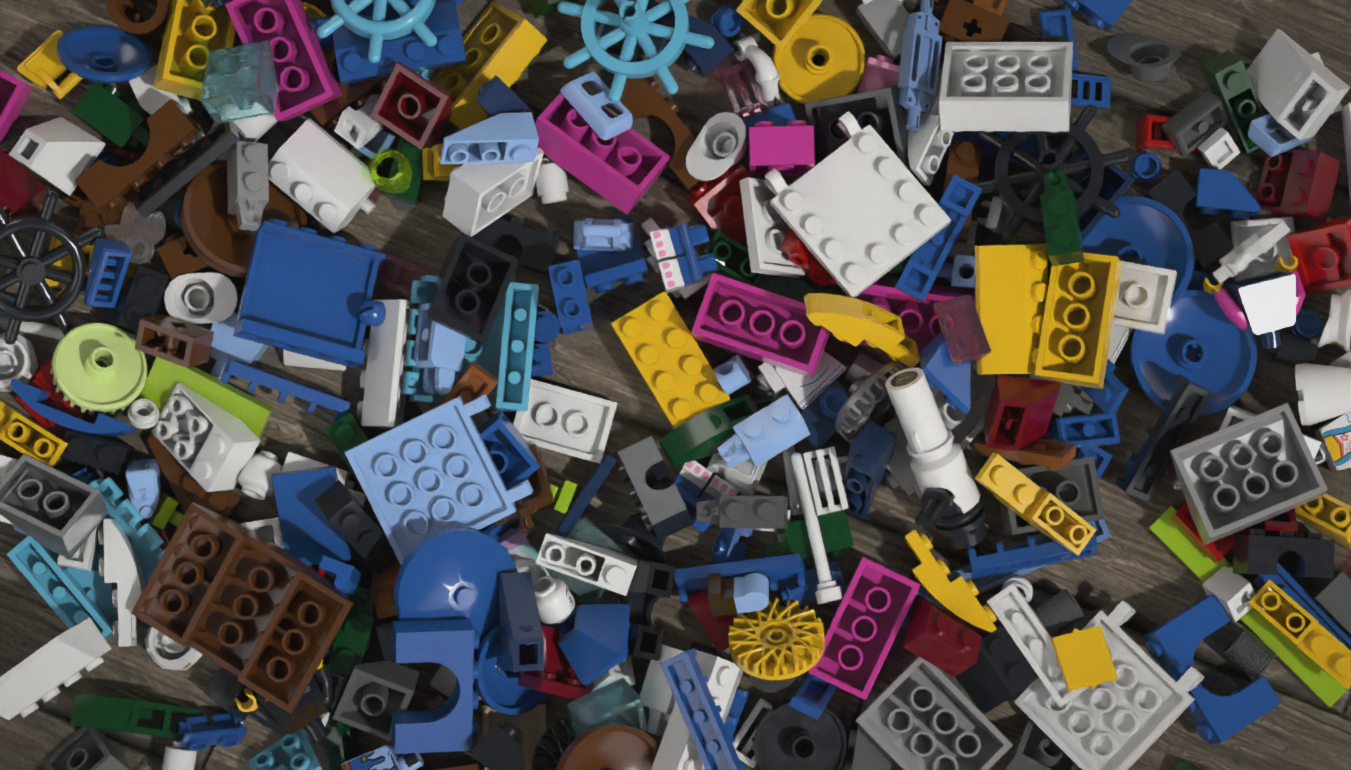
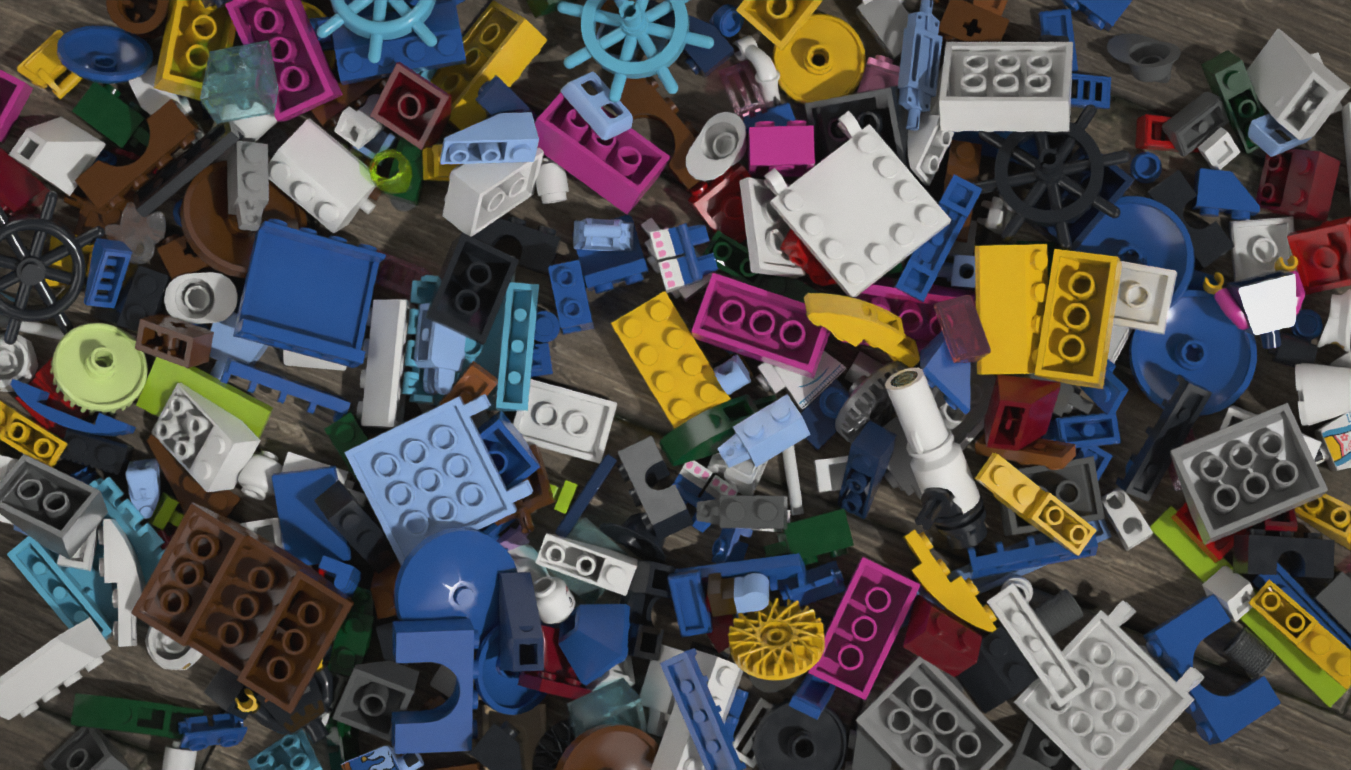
white plate [127,399,159,429] -> none
blue hinge [358,300,386,327] -> none
white piece [791,452,843,604] -> none
white tile [803,446,849,516] -> none
dark green hinge [1040,170,1085,266] -> none
yellow piece [1050,626,1118,692] -> none
white plate [1212,221,1291,283] -> none
none -> blue tile [667,569,713,637]
none -> white leg [1101,487,1153,551]

